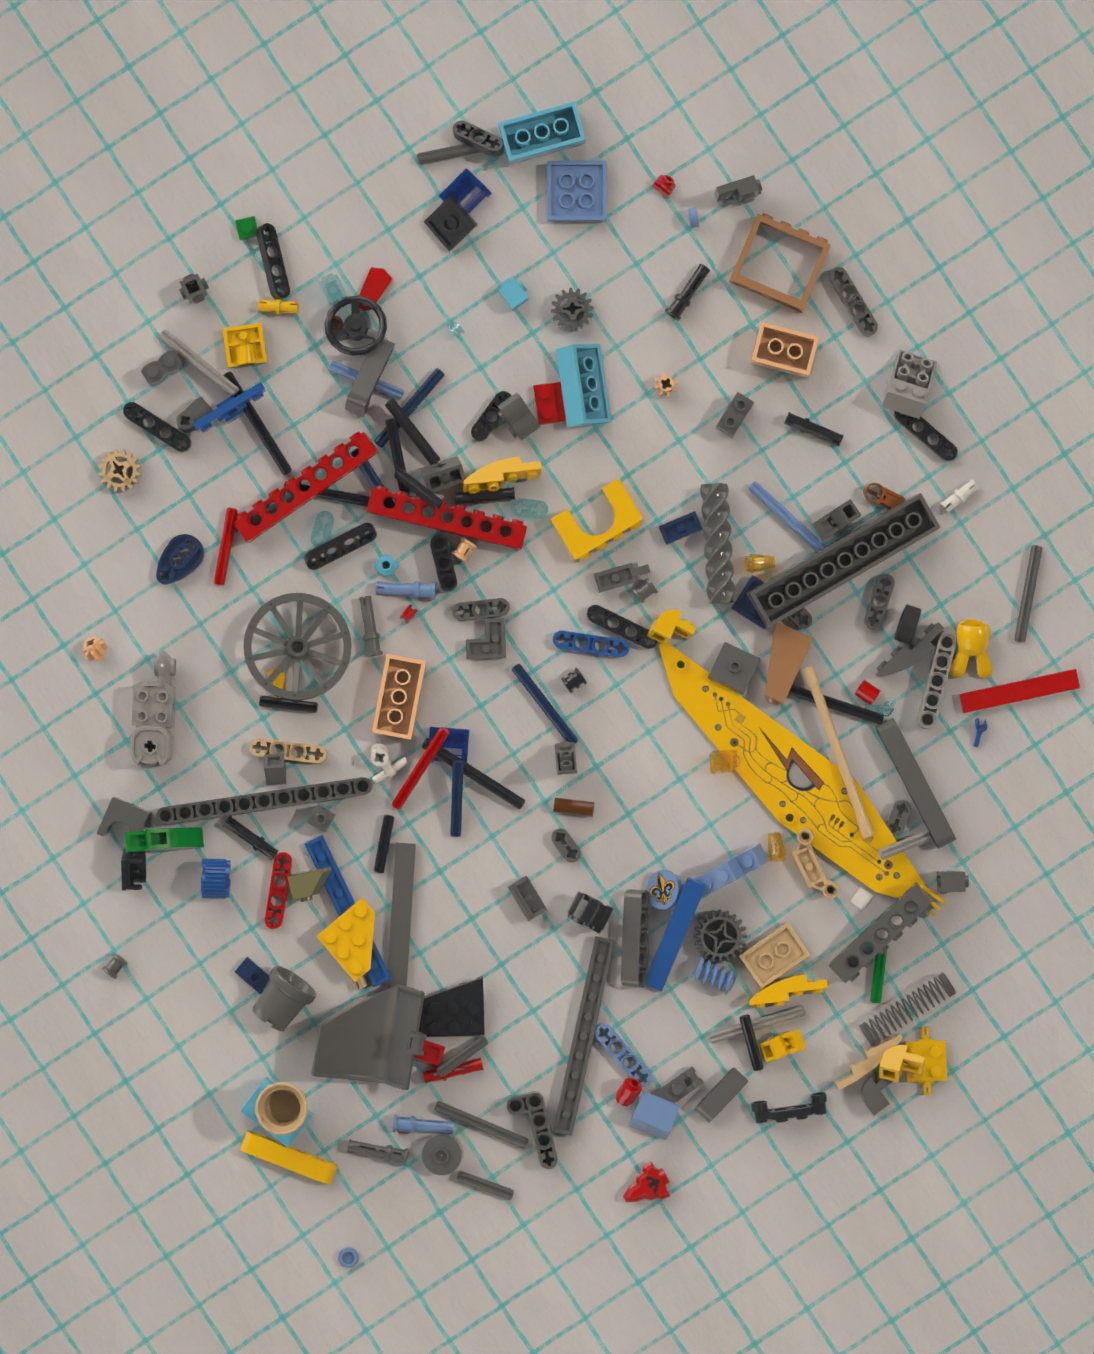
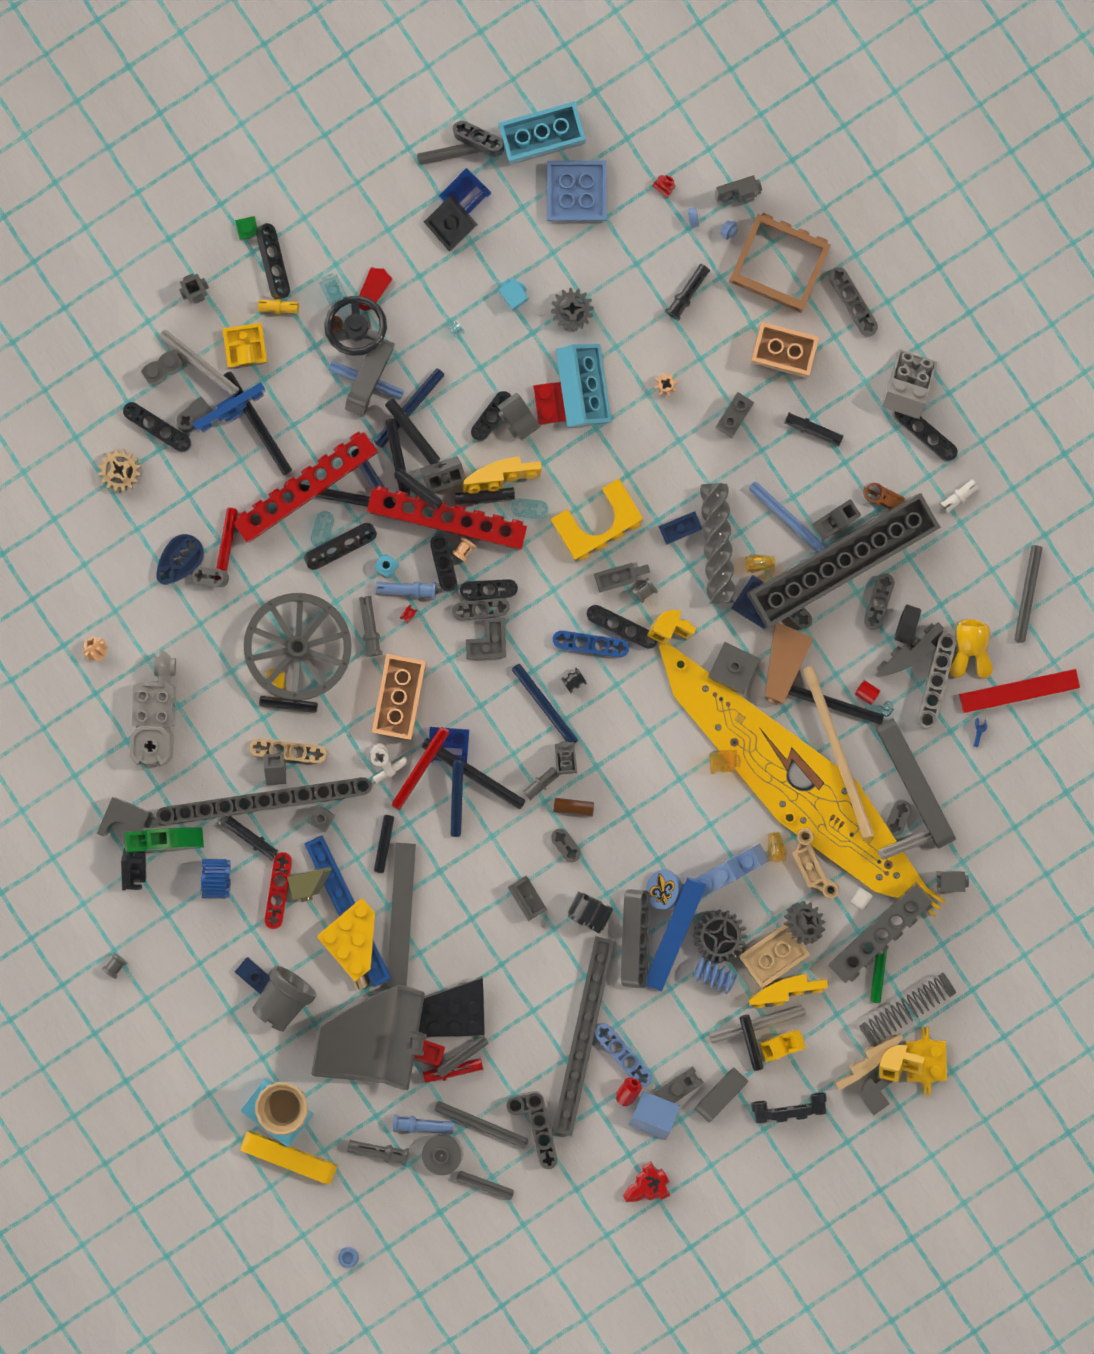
none -> dark grey beam [192,567,229,588]
none -> black beam [460,579,518,600]
none -> dark grey axle [523,767,559,801]
none -> medium blue plate [720,220,738,240]
none -> dark grey gear [784,901,826,945]

